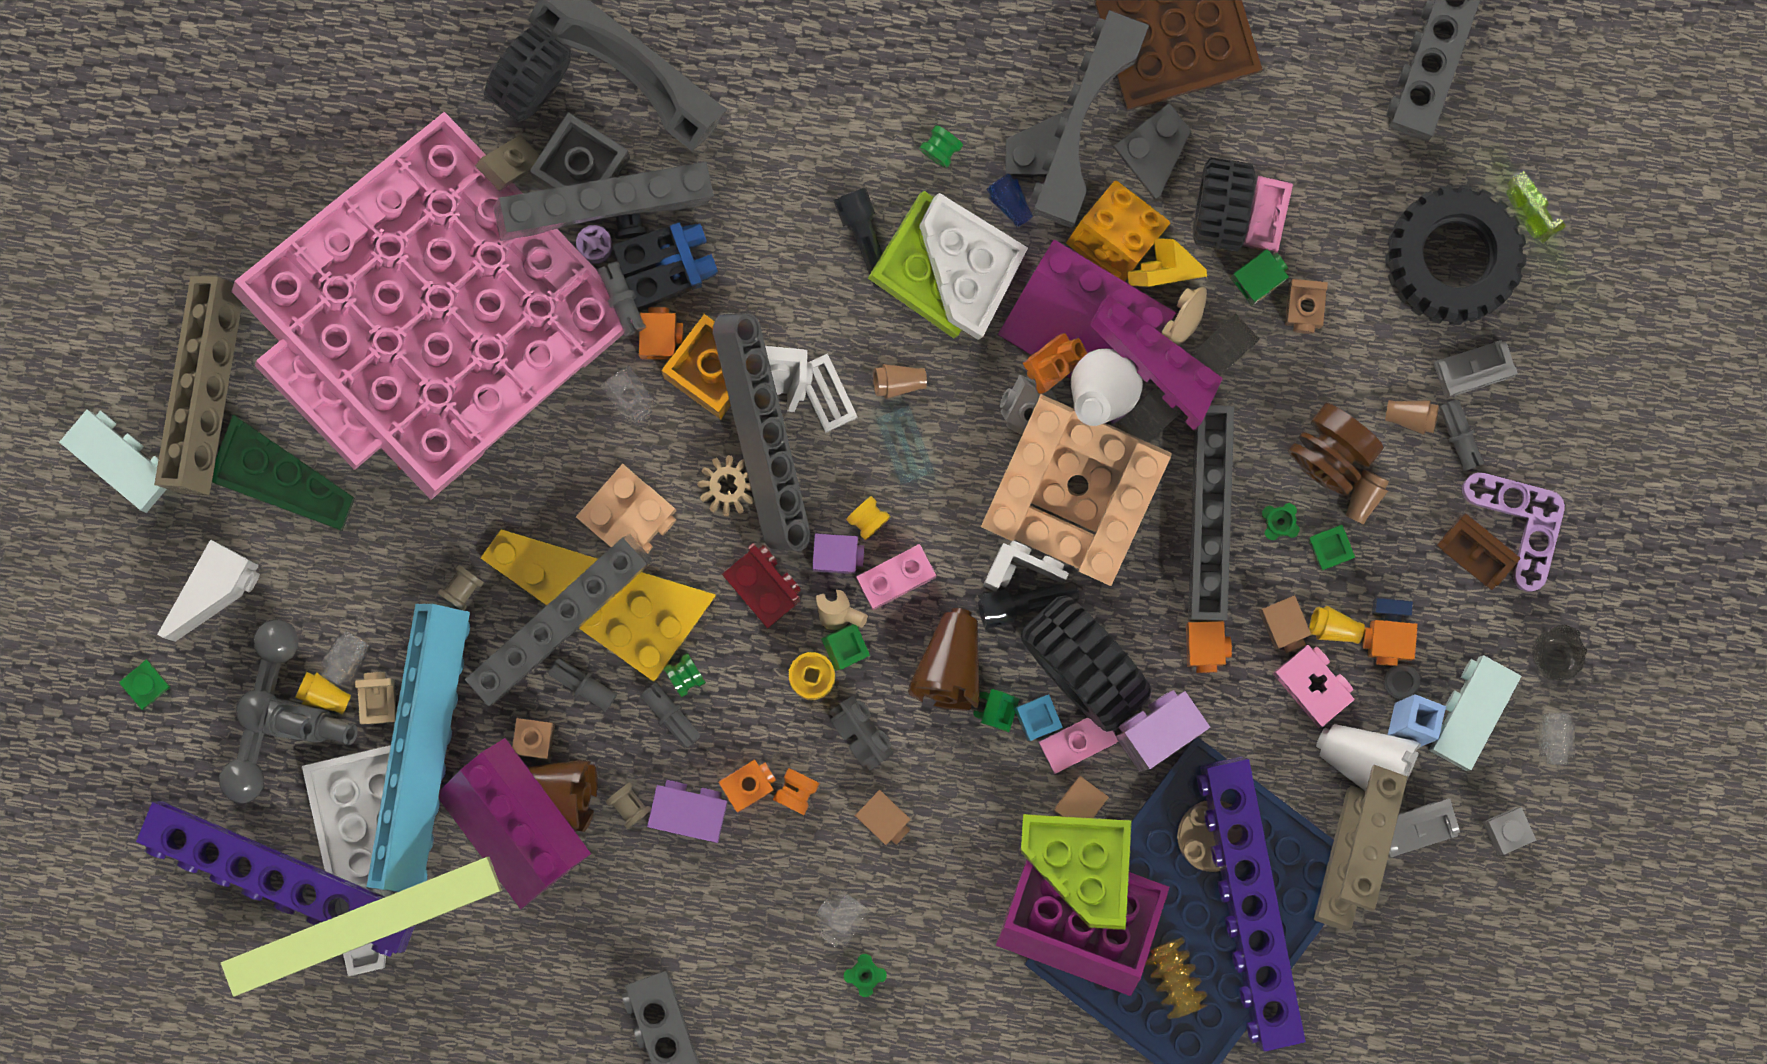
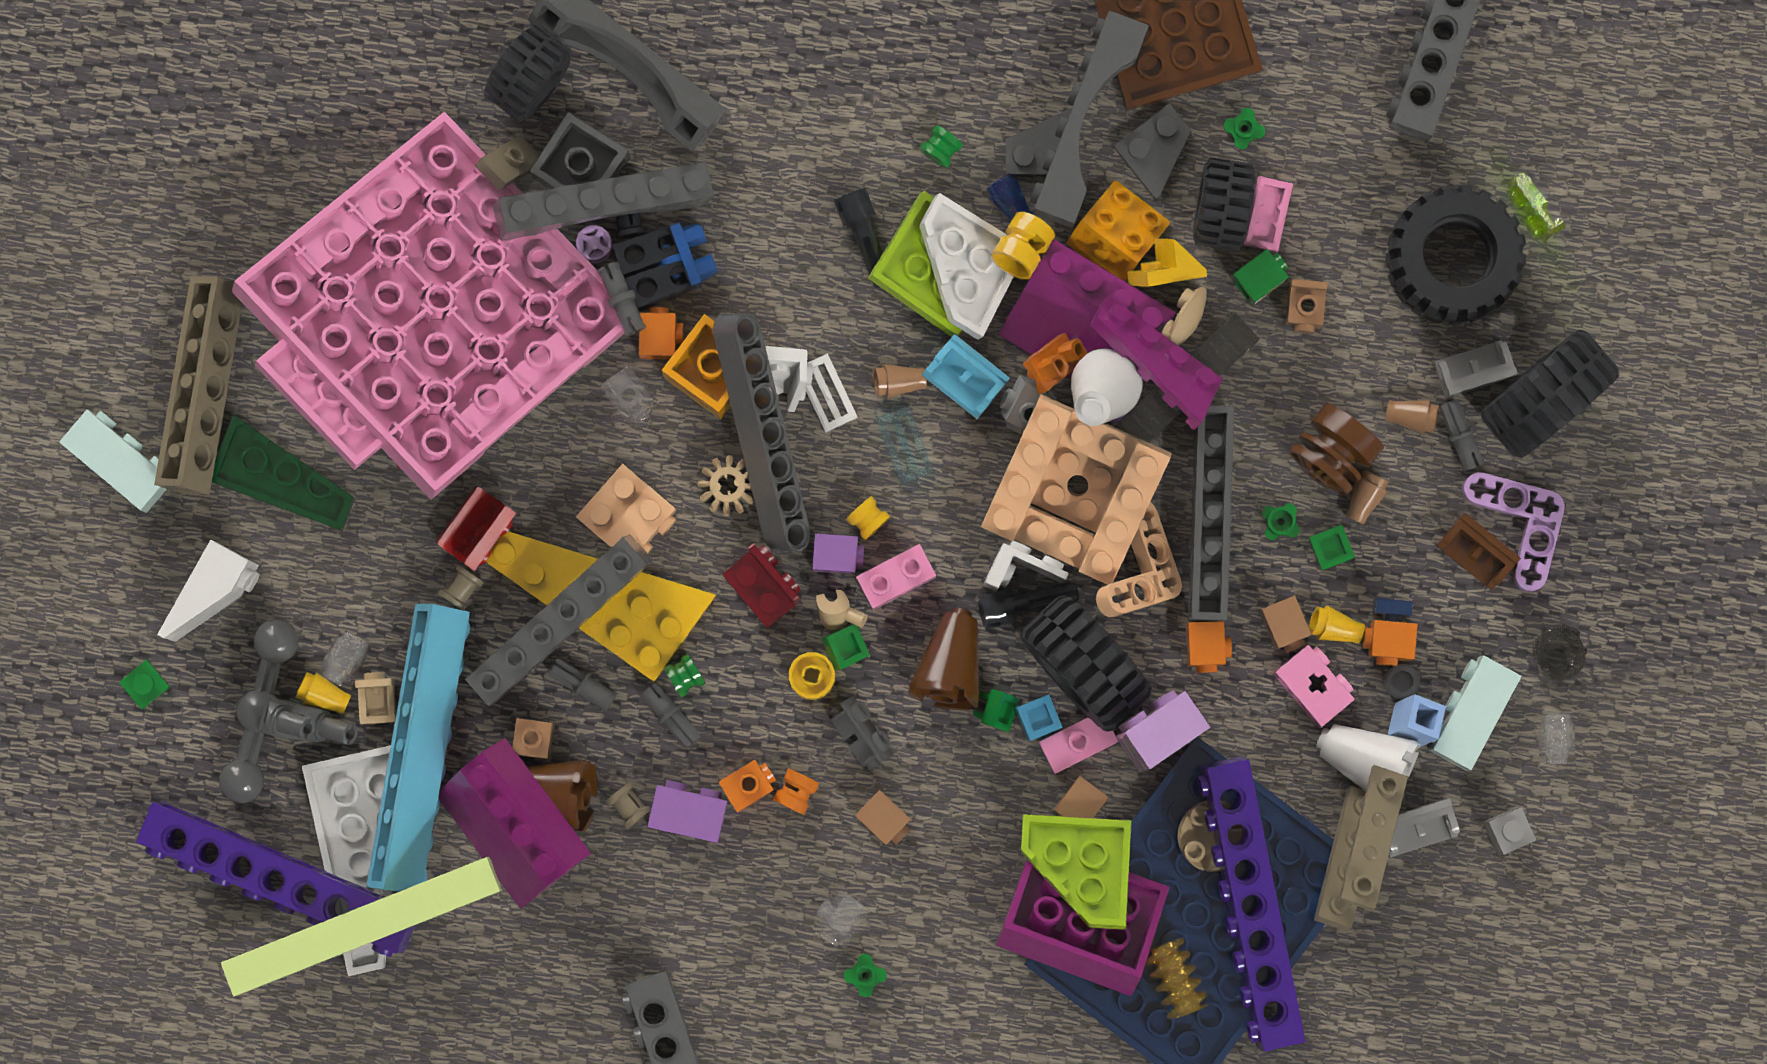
none -> red bracket [436,486,516,571]
none -> medium azure hinge [922,334,1010,419]
none -> yellow wheel [991,212,1055,279]
none -> light nougat beam [1096,502,1182,618]
none -> green plate [1223,108,1265,150]
none -> black tyre [1481,329,1620,458]

